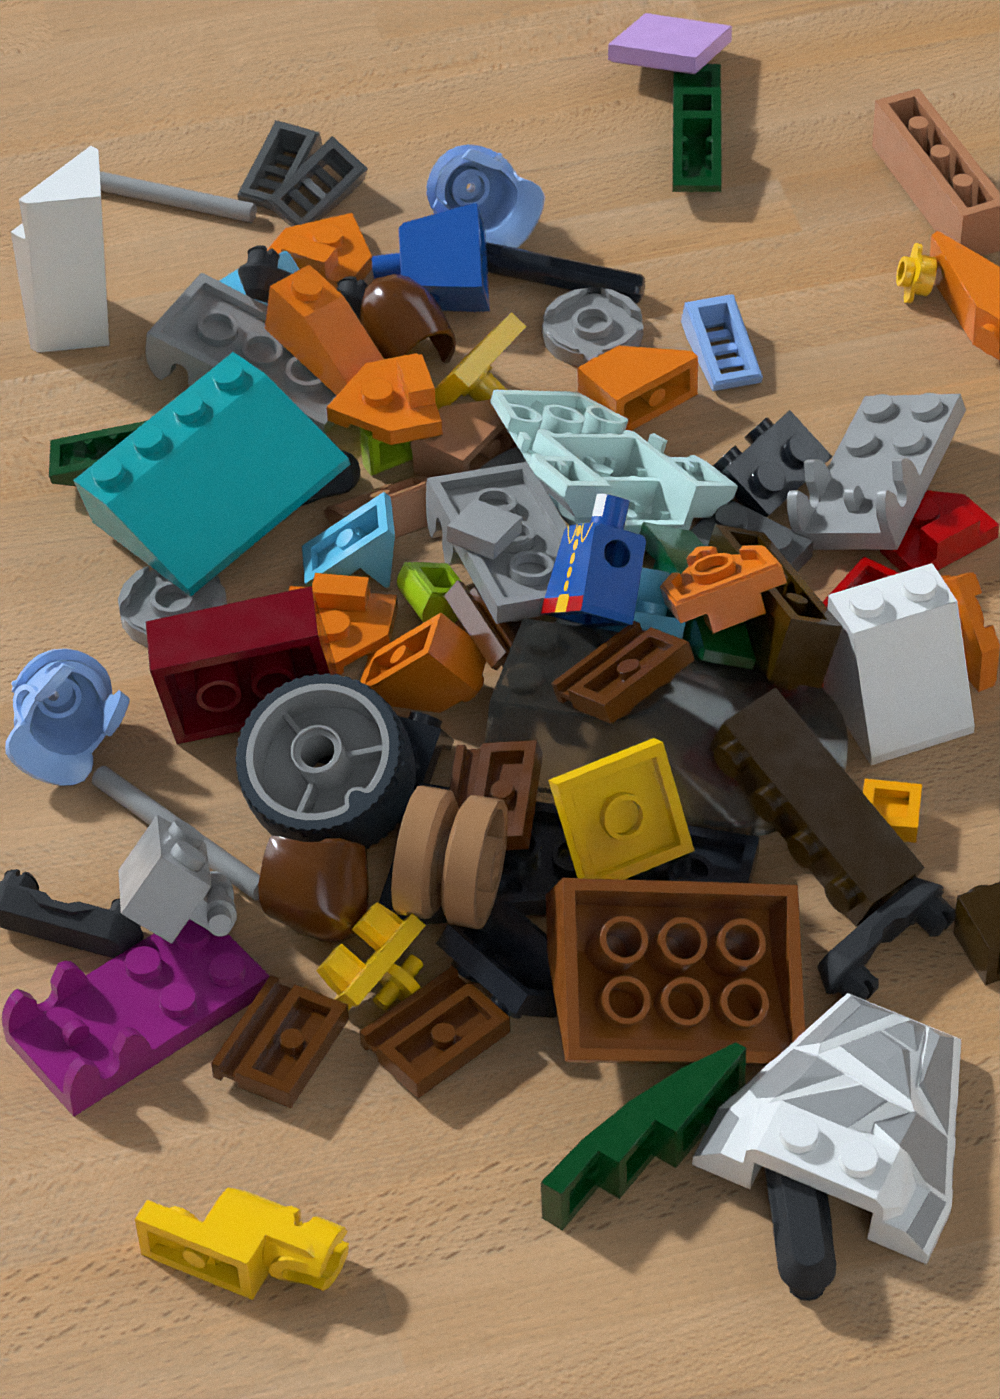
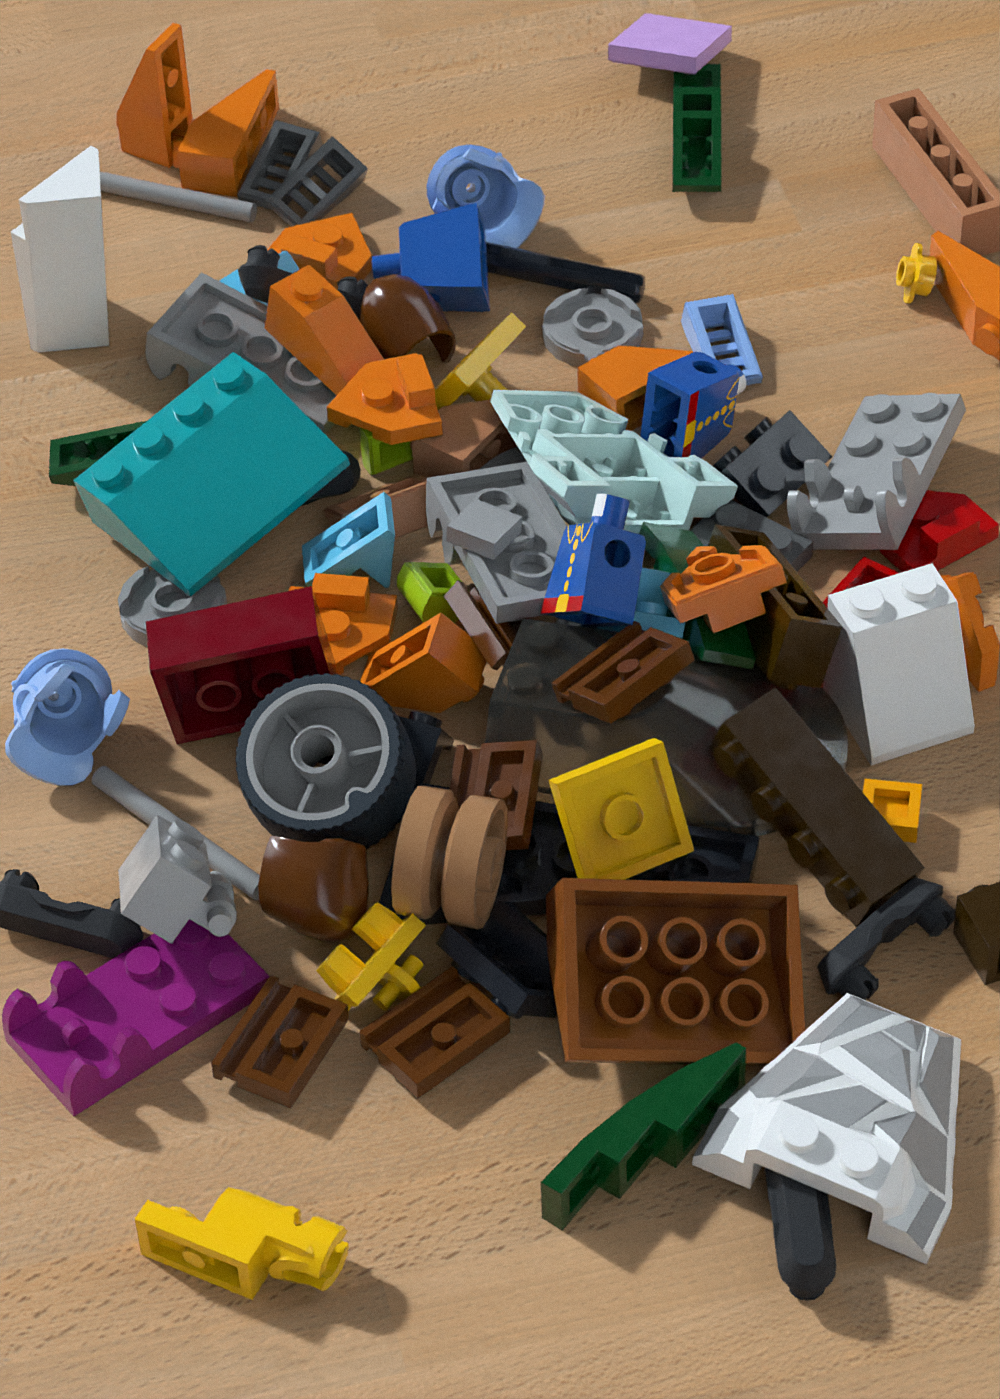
none -> orange slope [116,22,193,168]
none -> orange slope [173,69,279,197]
none -> blue torso [640,352,746,459]

